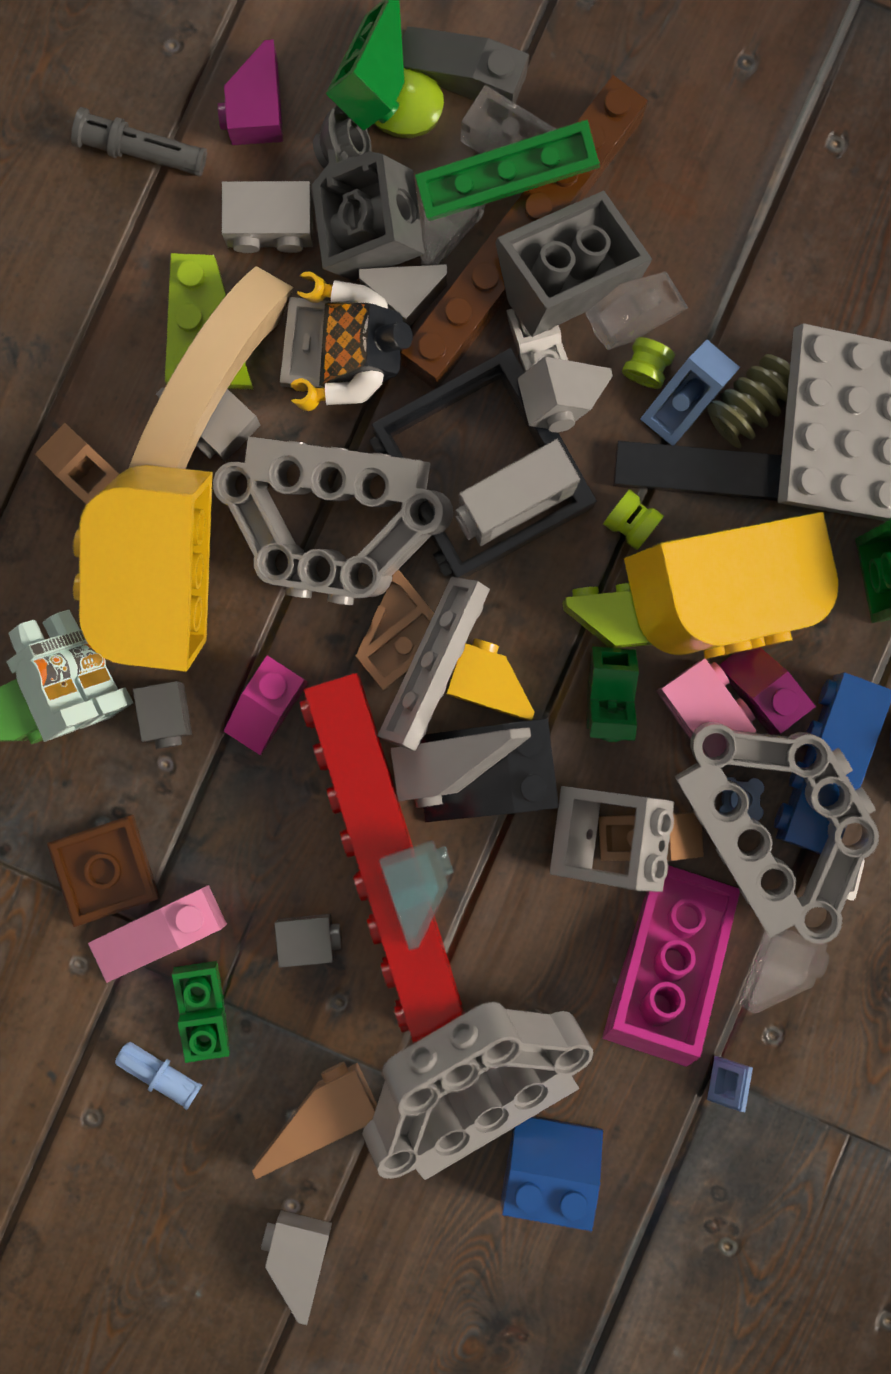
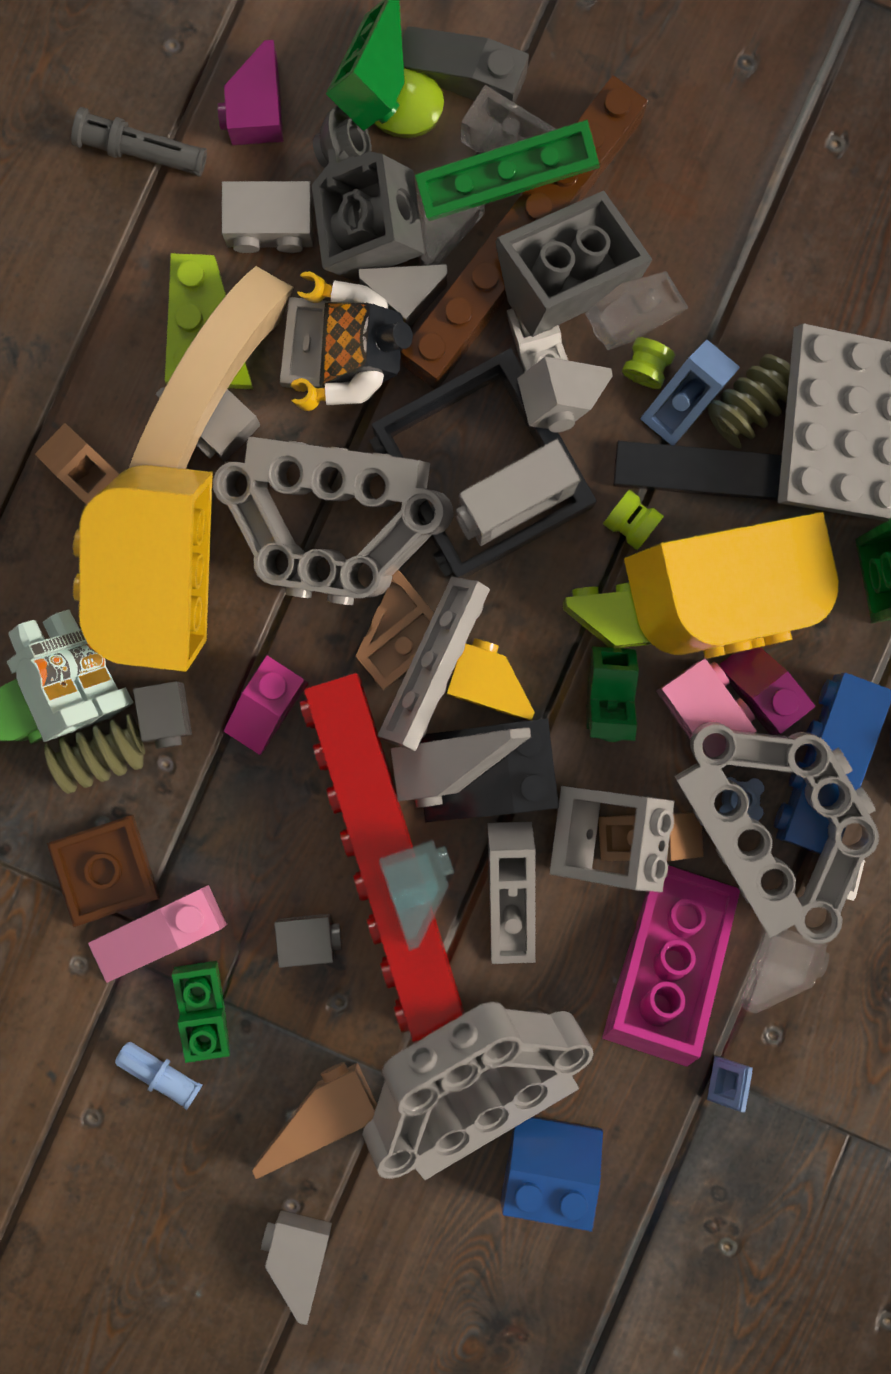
none -> olive piece [44,714,145,794]
none -> light grey slope [487,822,536,964]

